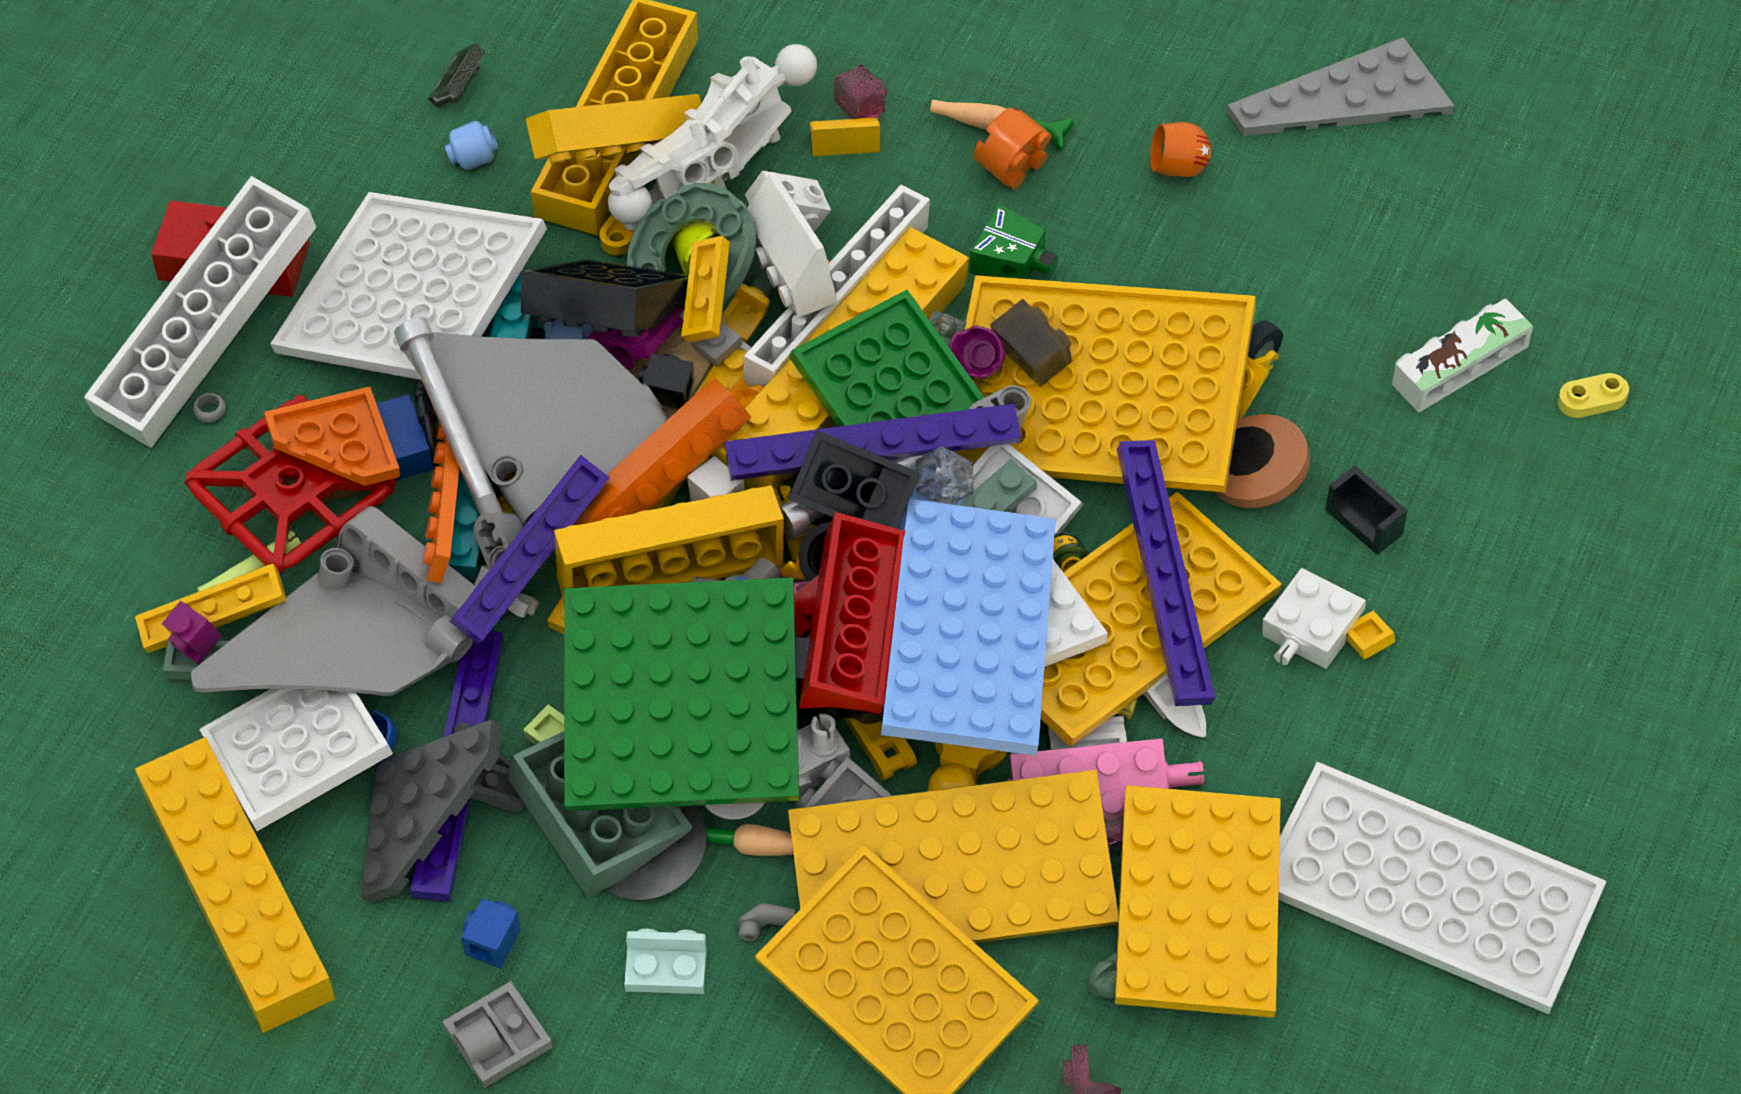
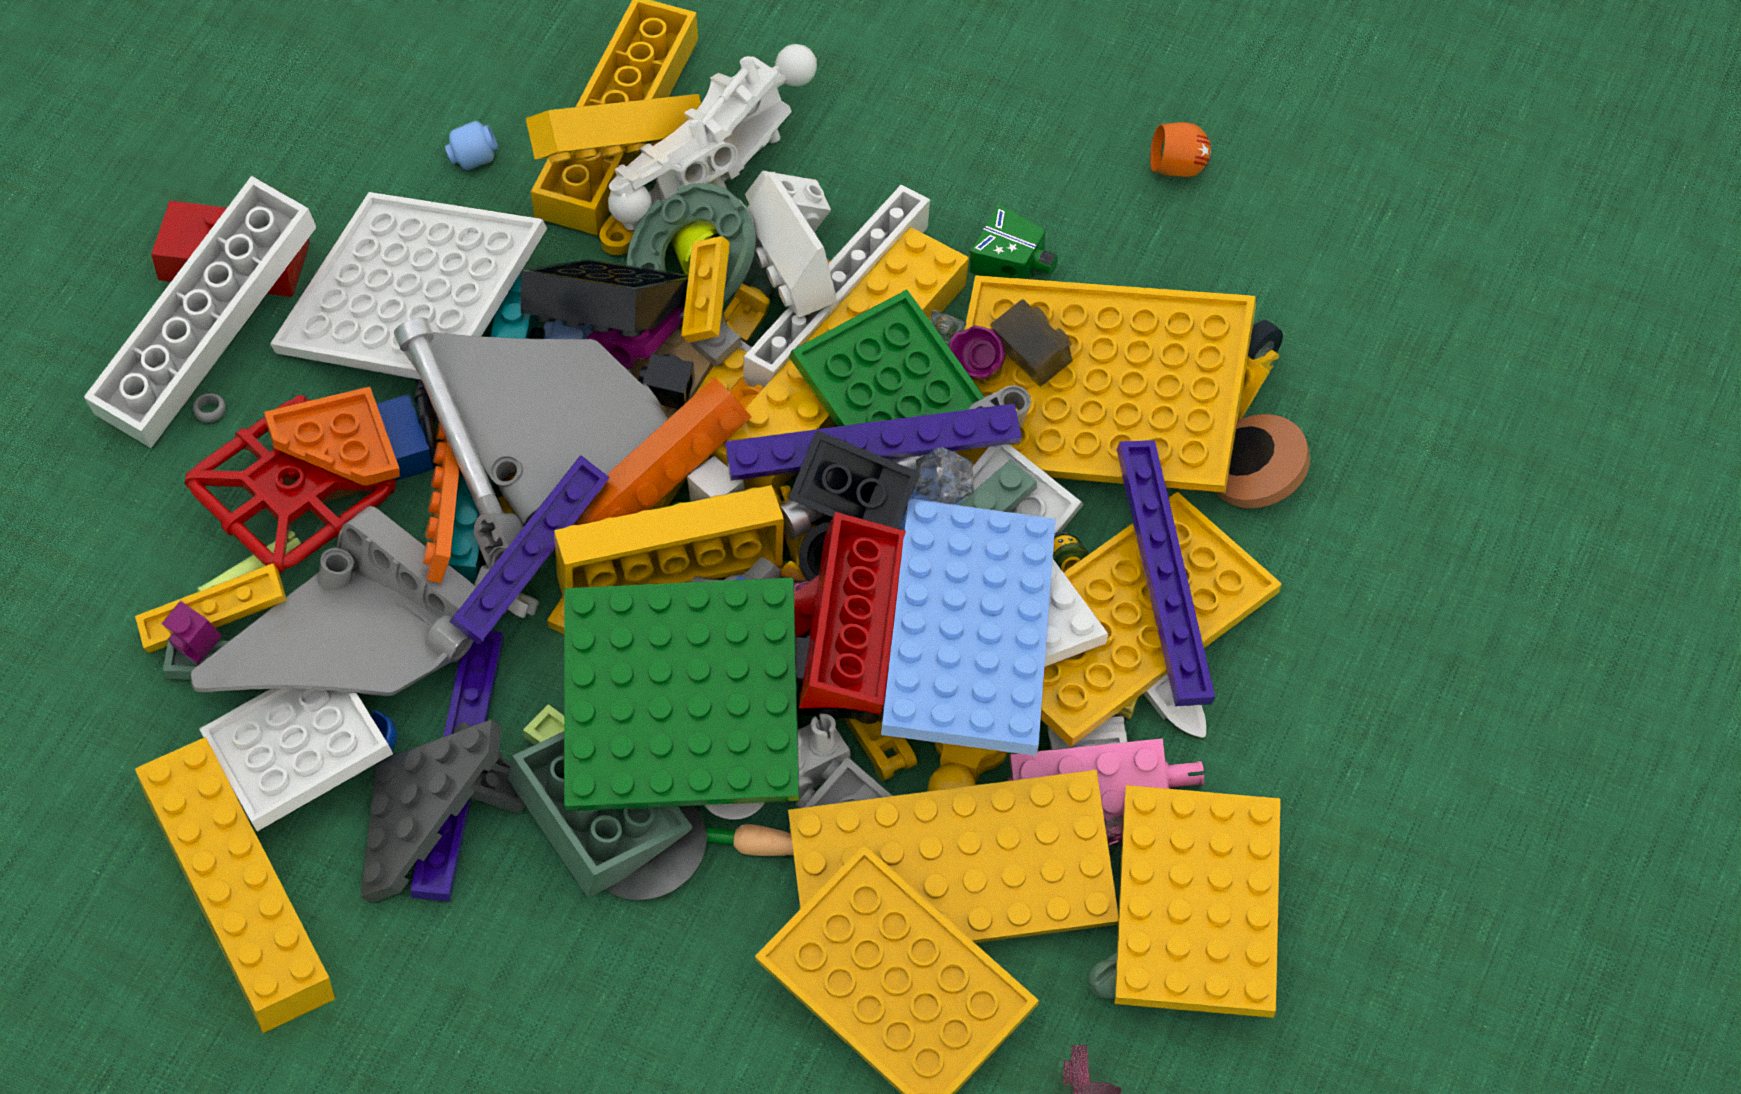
clear smoke plate [428,43,485,108] -> none
light grey plate [442,981,553,1088] -> none
blue brick [461,898,521,969] -> none
light aqua bracket [624,928,707,994] -> none
light grey arm [737,903,795,941] -> none
yellow panel [810,117,880,156] -> none
clear pink brick [834,64,887,119] -> none
light nougat piece [930,100,1074,151] -> none
orange brick [973,107,1052,190] -> none
light grey wing [1227,37,1455,136] -> none
white plate [1262,568,1366,669] -> none
white plate [1278,762,1606,1014] -> none
black panel [1325,466,1408,555] -> none
yellow plate [1346,611,1395,660] -> none
white brick [1392,298,1533,412] -> none
light yellow plate [1558,373,1629,418] -> none

